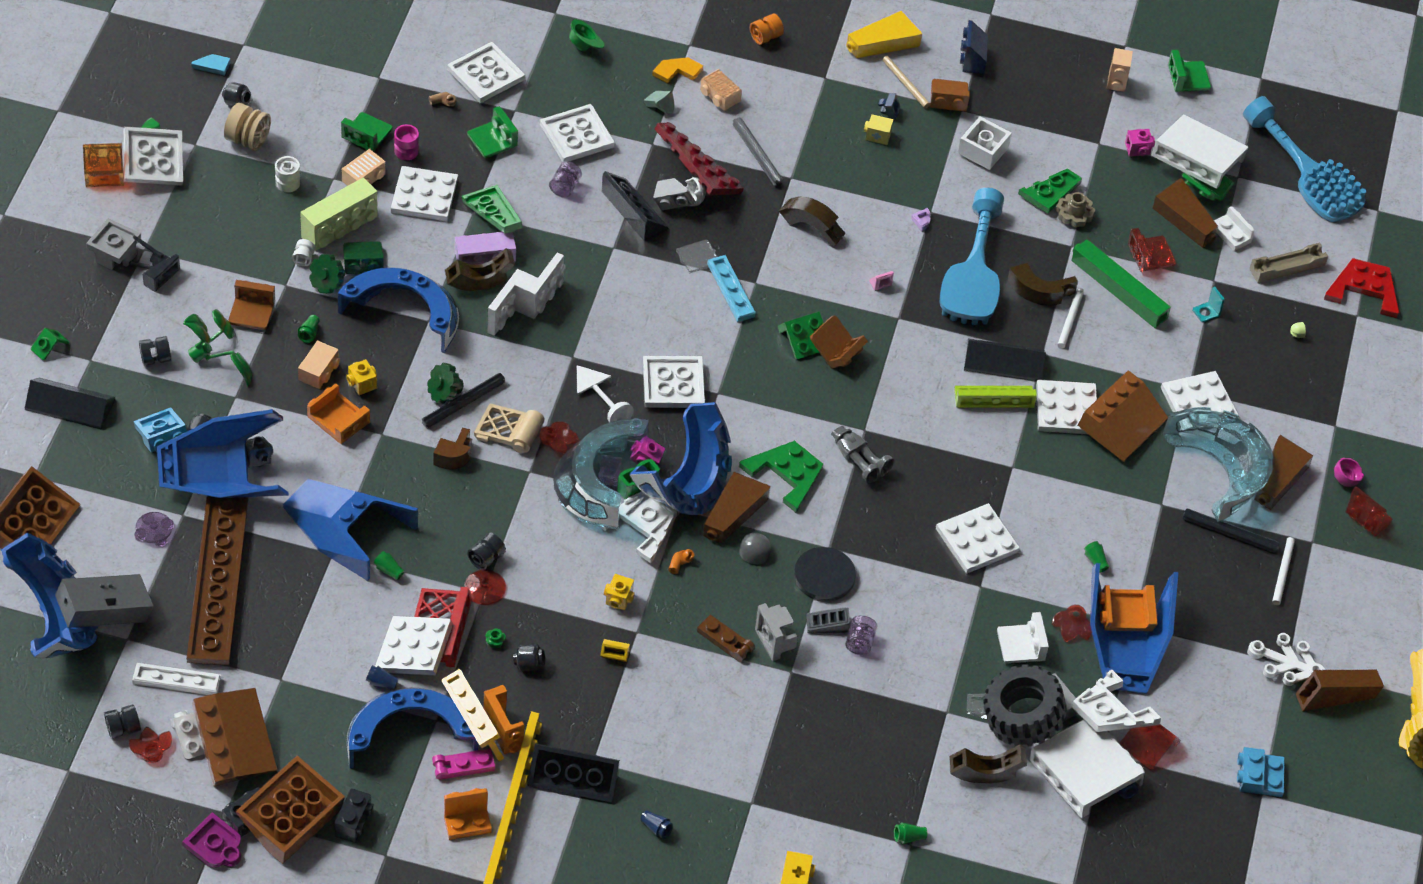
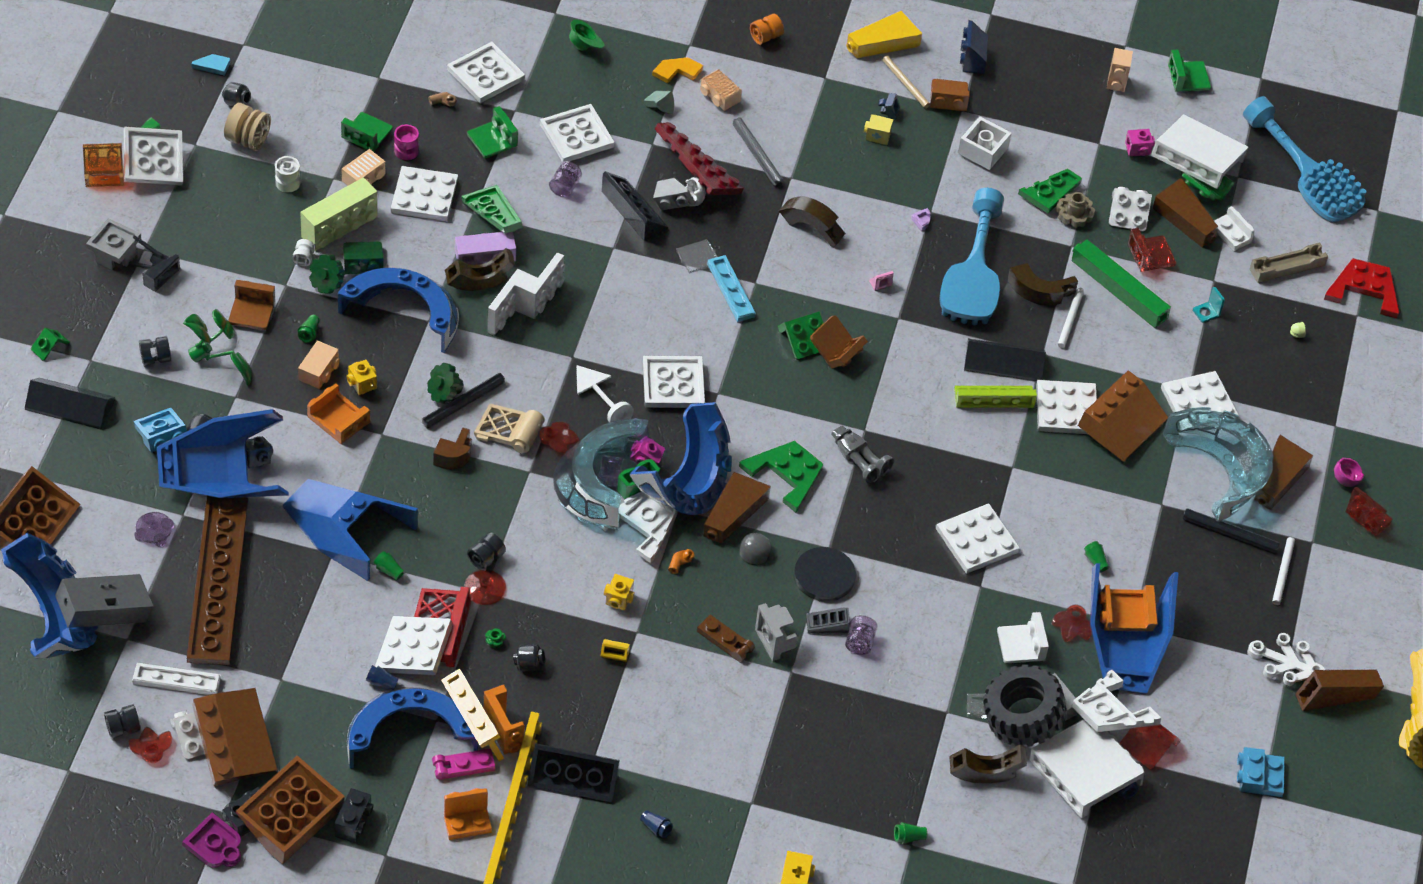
none -> white bracket [1109,187,1152,231]

